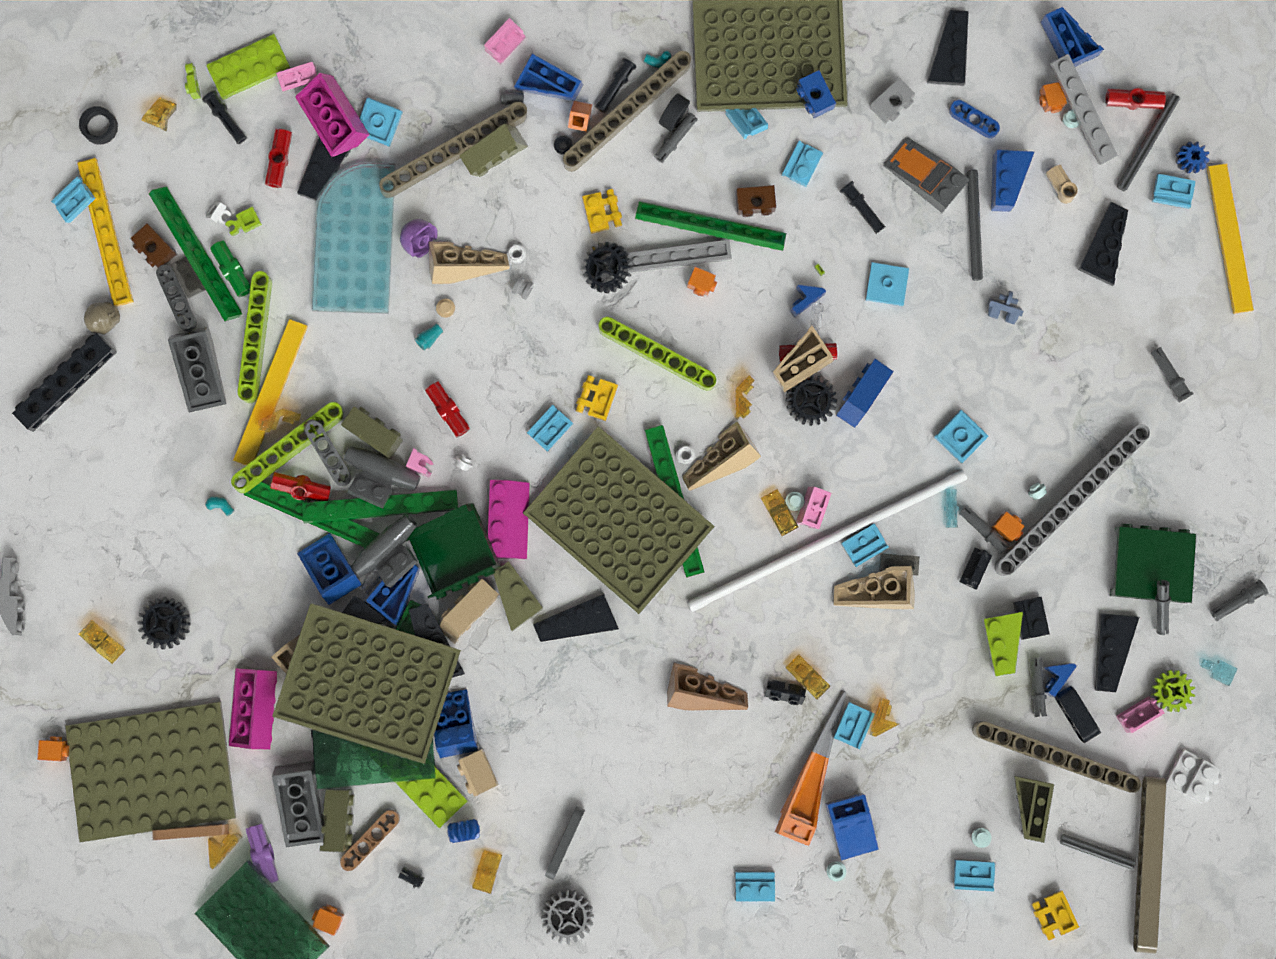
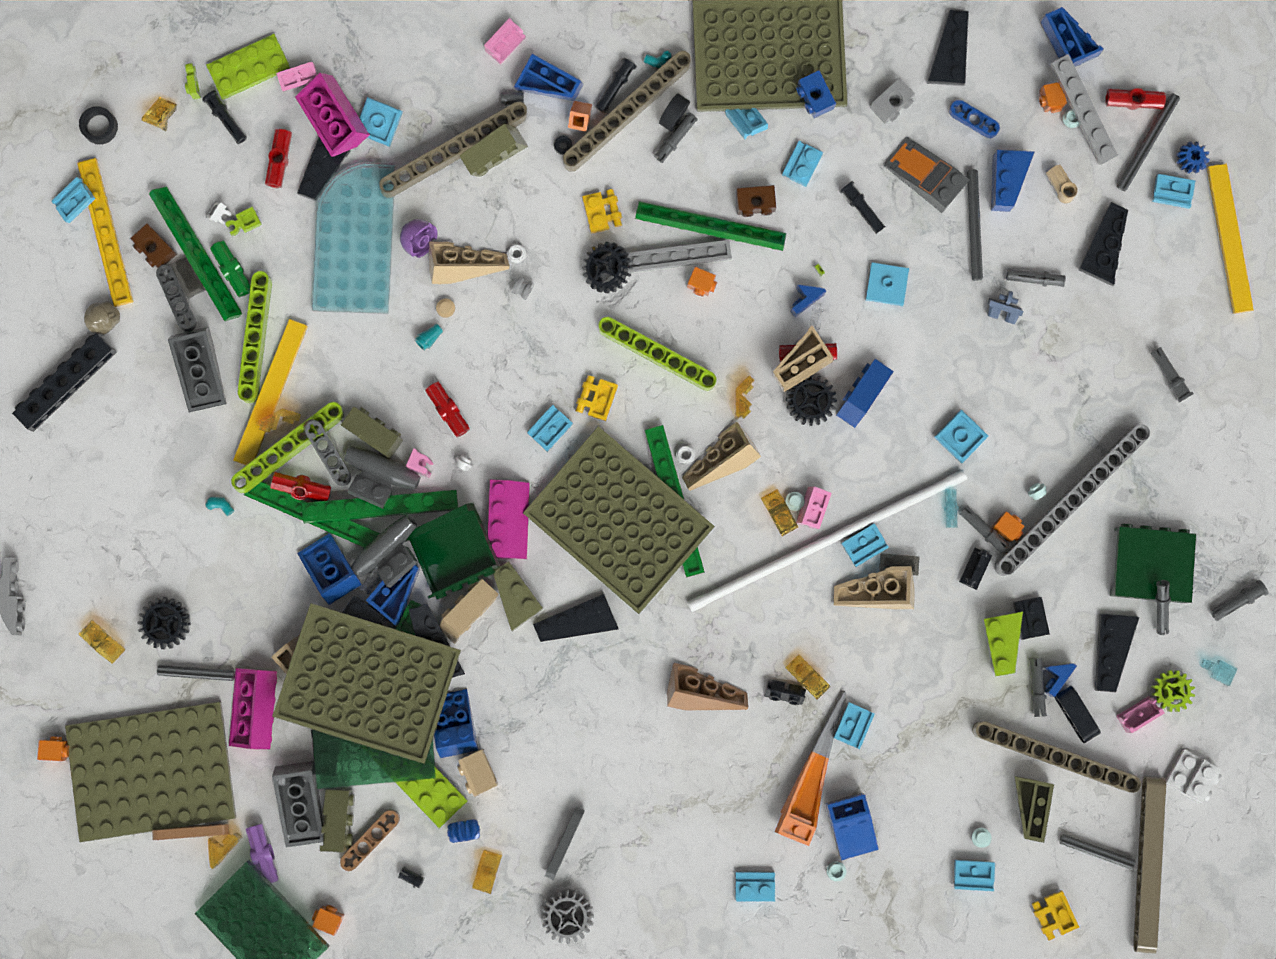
clear yellow slope [870,698,899,737] -> none
none -> dark grey axle [157,665,235,681]
none -> dark grey pin [1006,269,1066,287]

